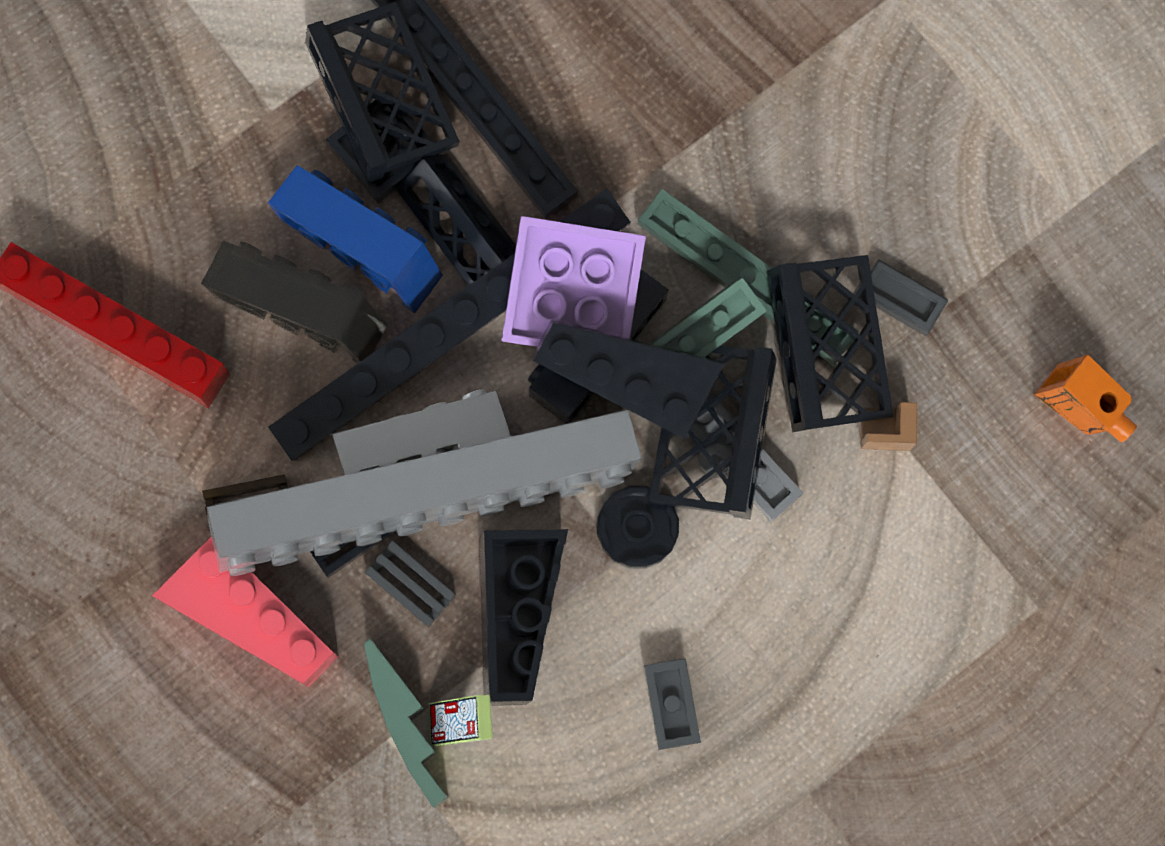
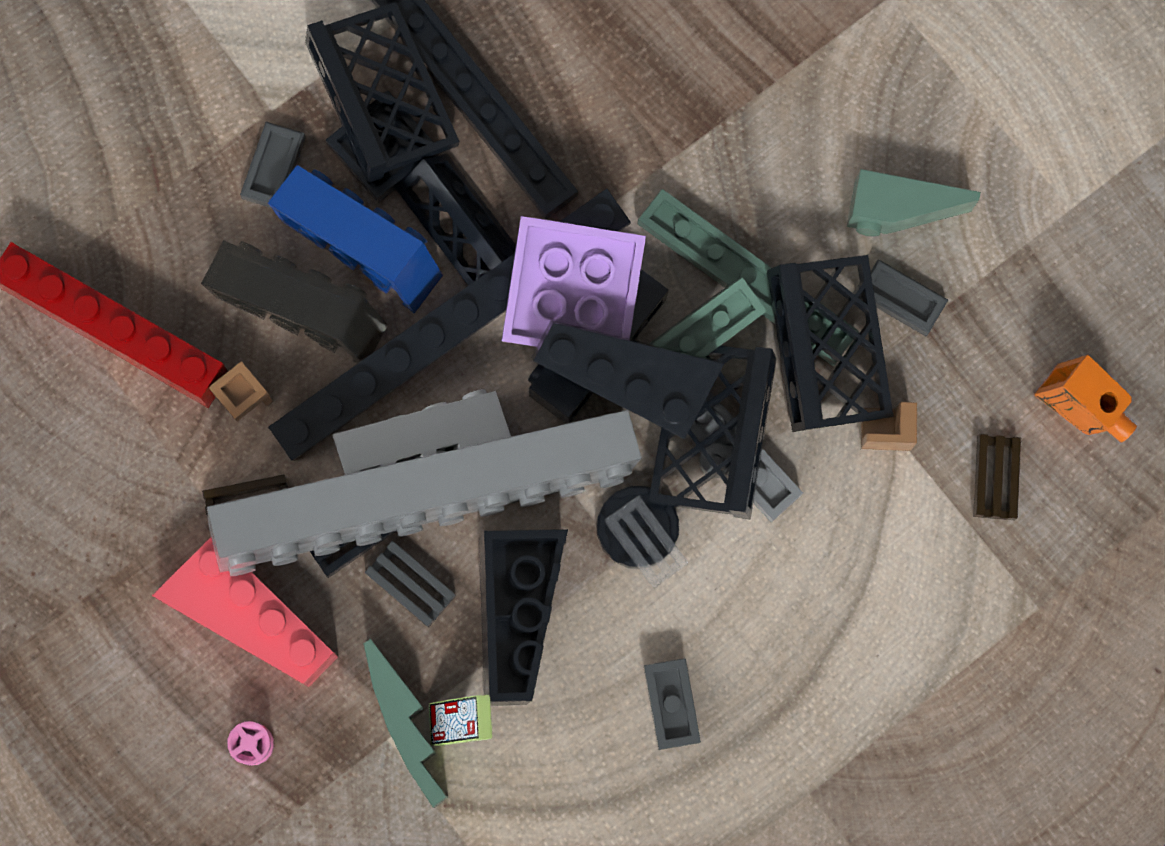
none -> medium nougat panel [208,361,273,422]
none -> bright pink wheel [227,721,274,766]
none -> dark grey tile [240,122,306,208]
none -> clear tile [605,496,688,589]
none -> sand green slope [847,169,981,237]
none -> dark brown tile [973,434,1021,521]

